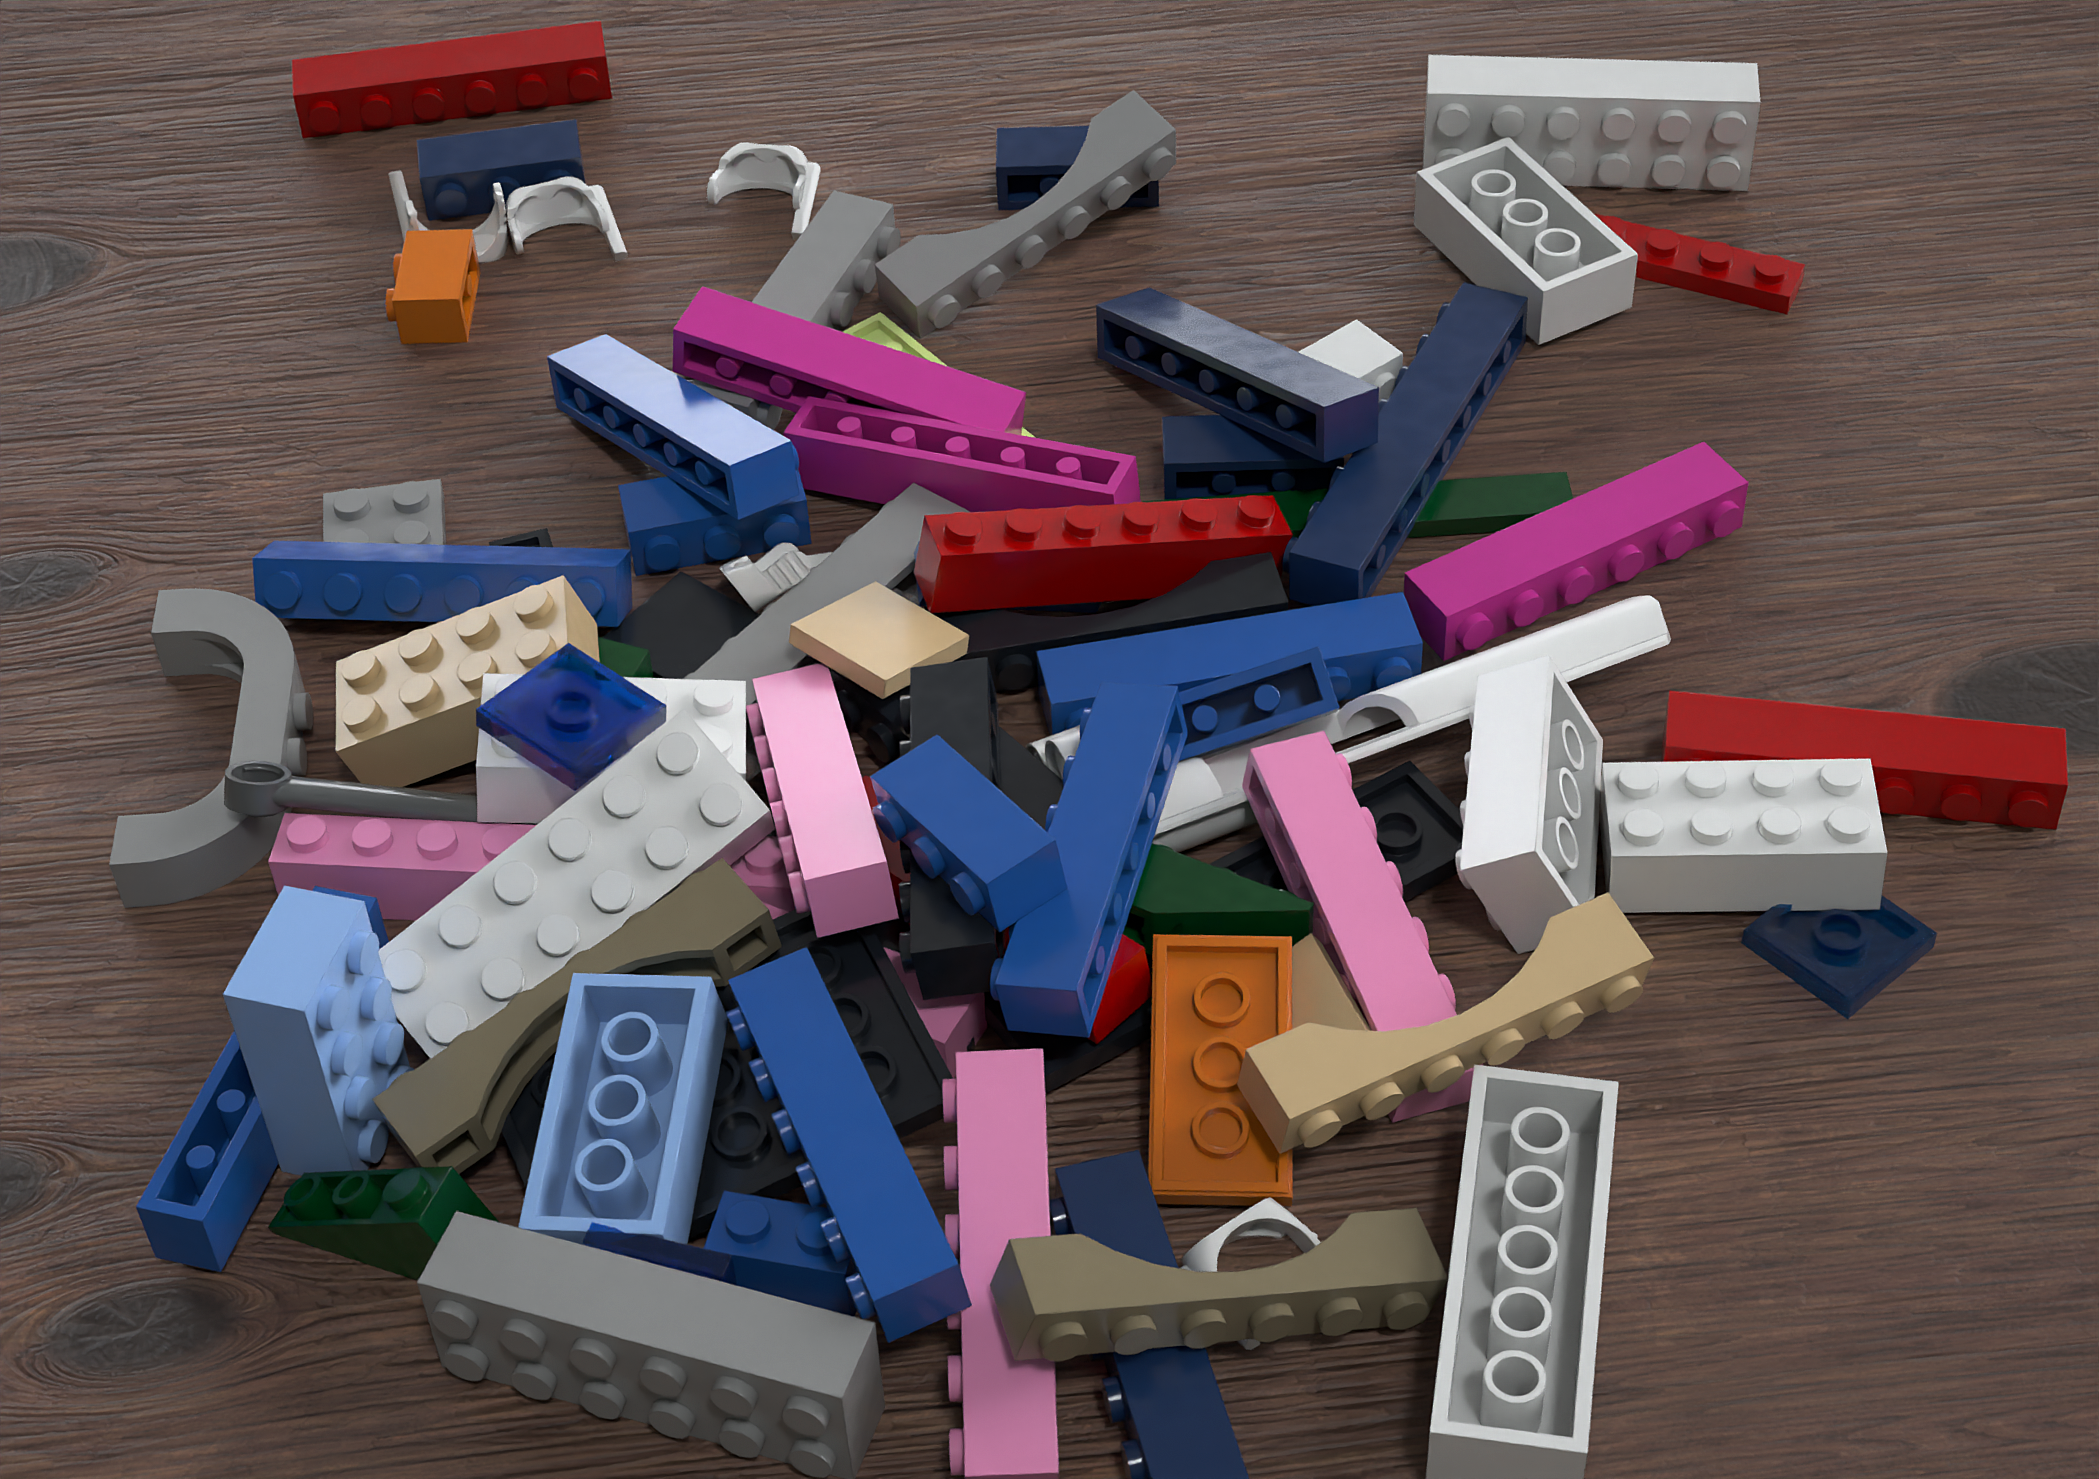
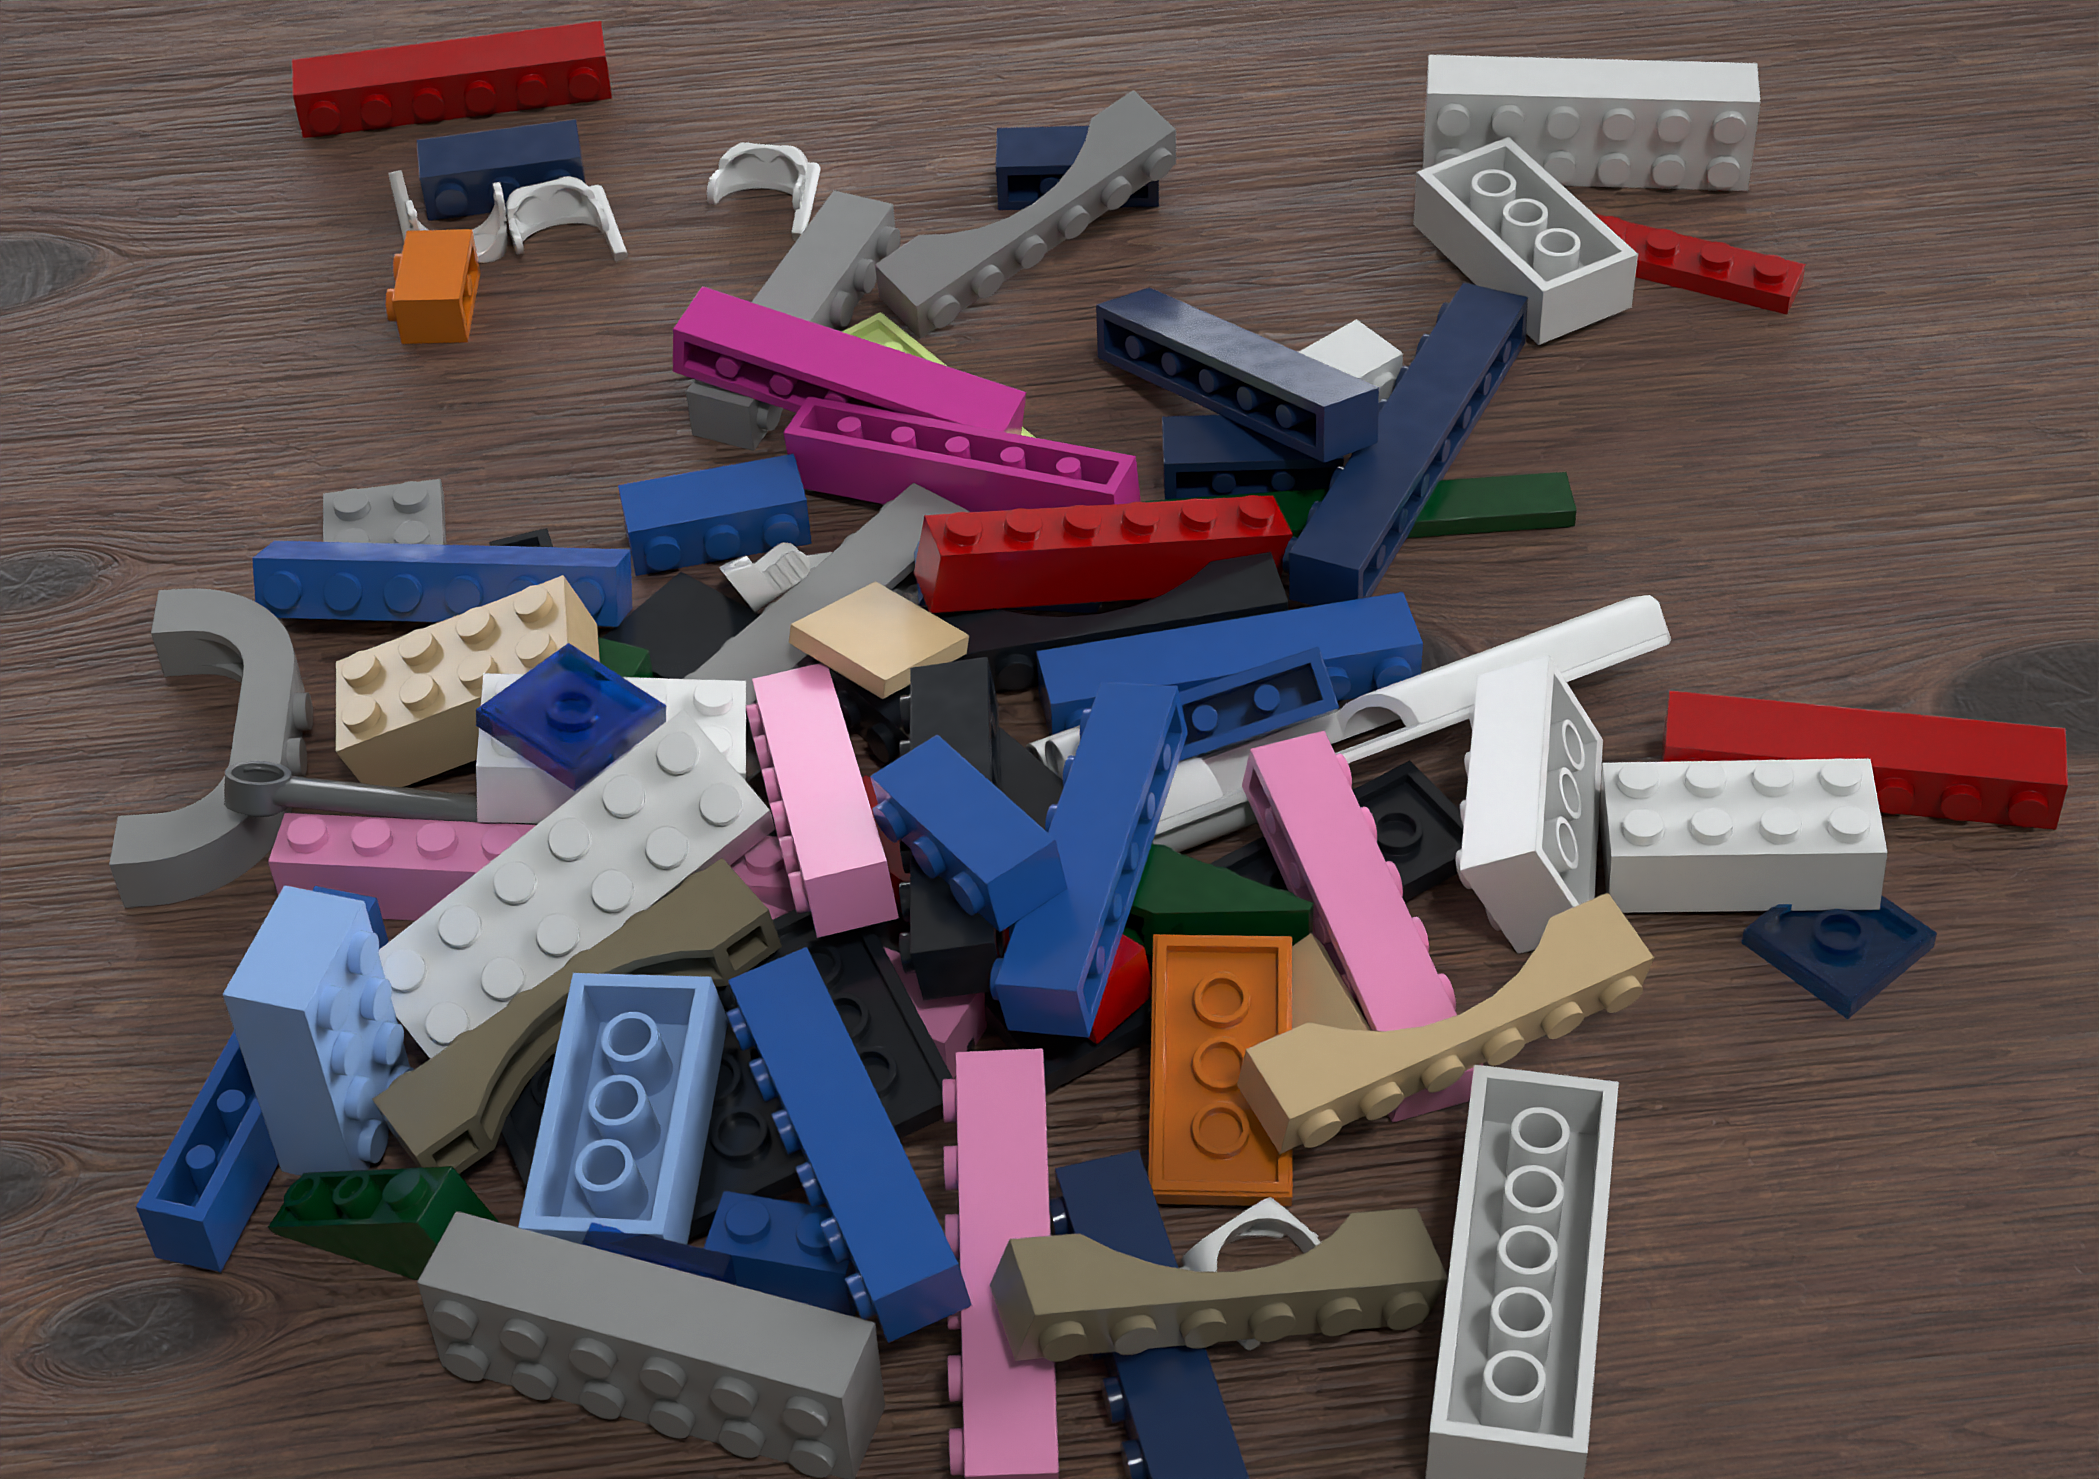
blue brick [547,334,799,520] -> none
dark pink brick [1403,442,1749,661] -> none

